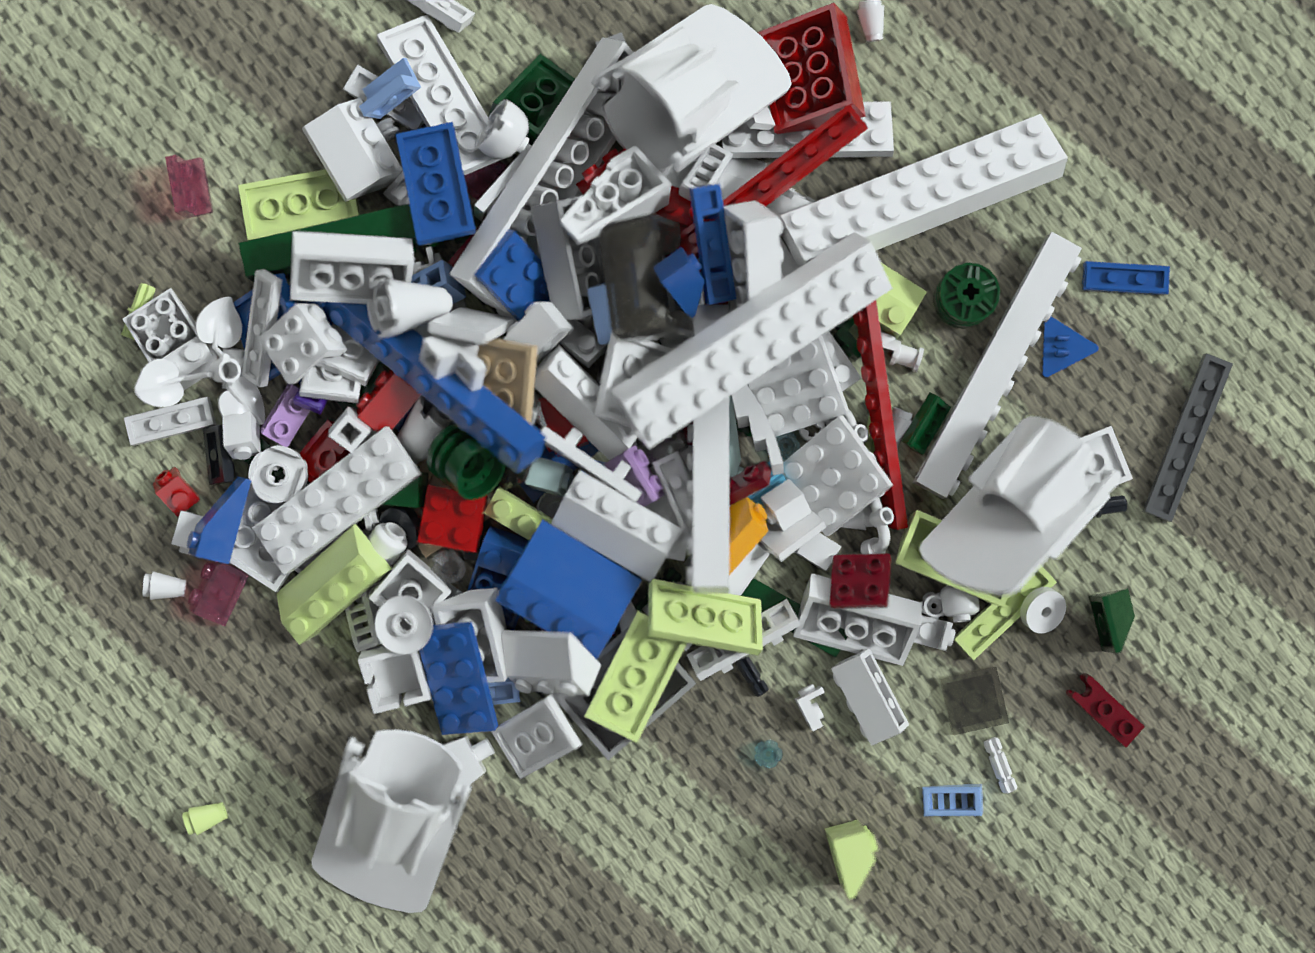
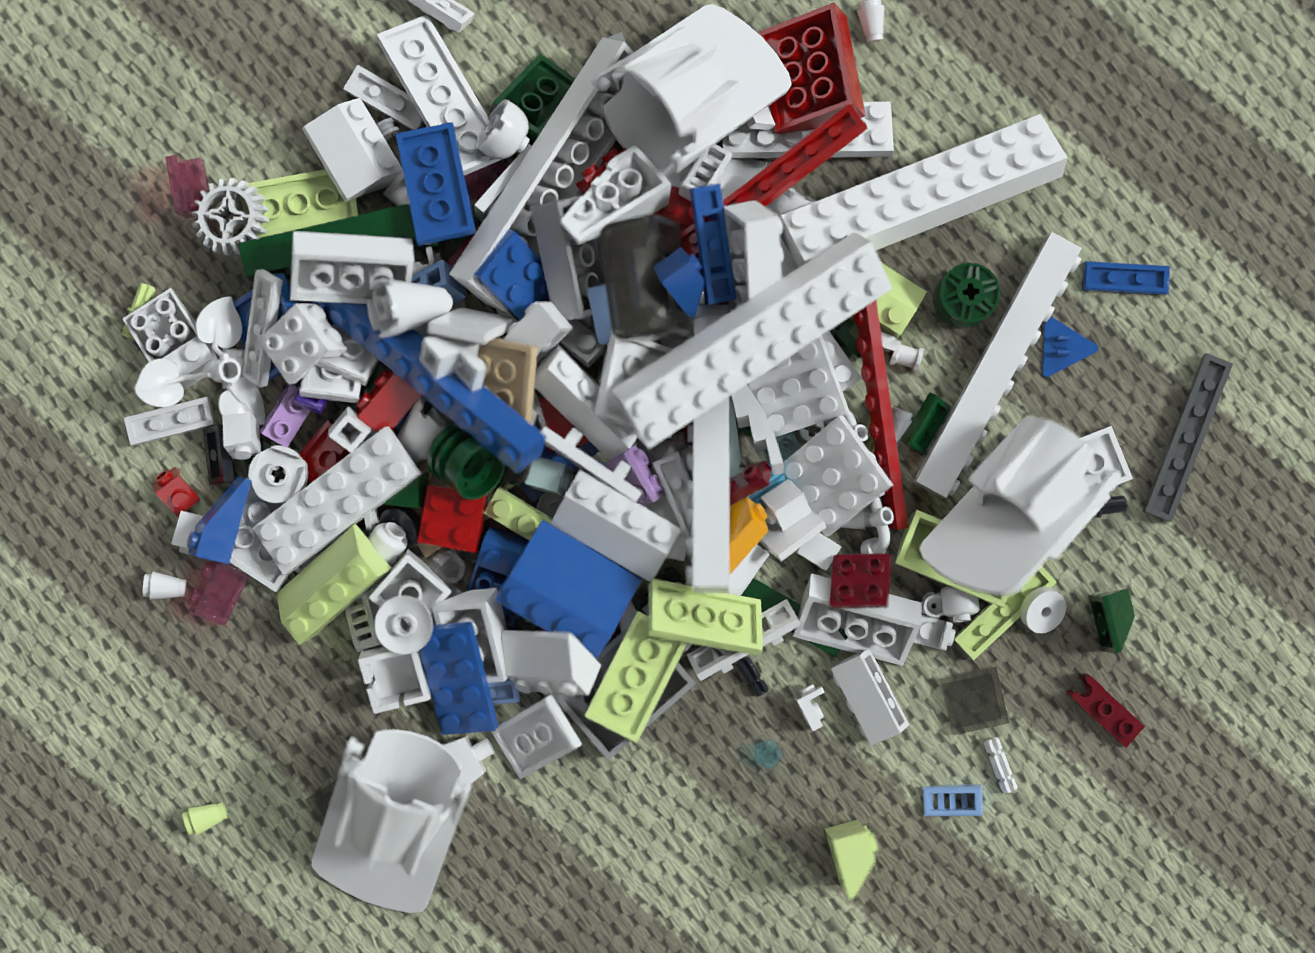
light blue panel [359,58,421,119] -> none
none -> white gear [191,178,270,256]

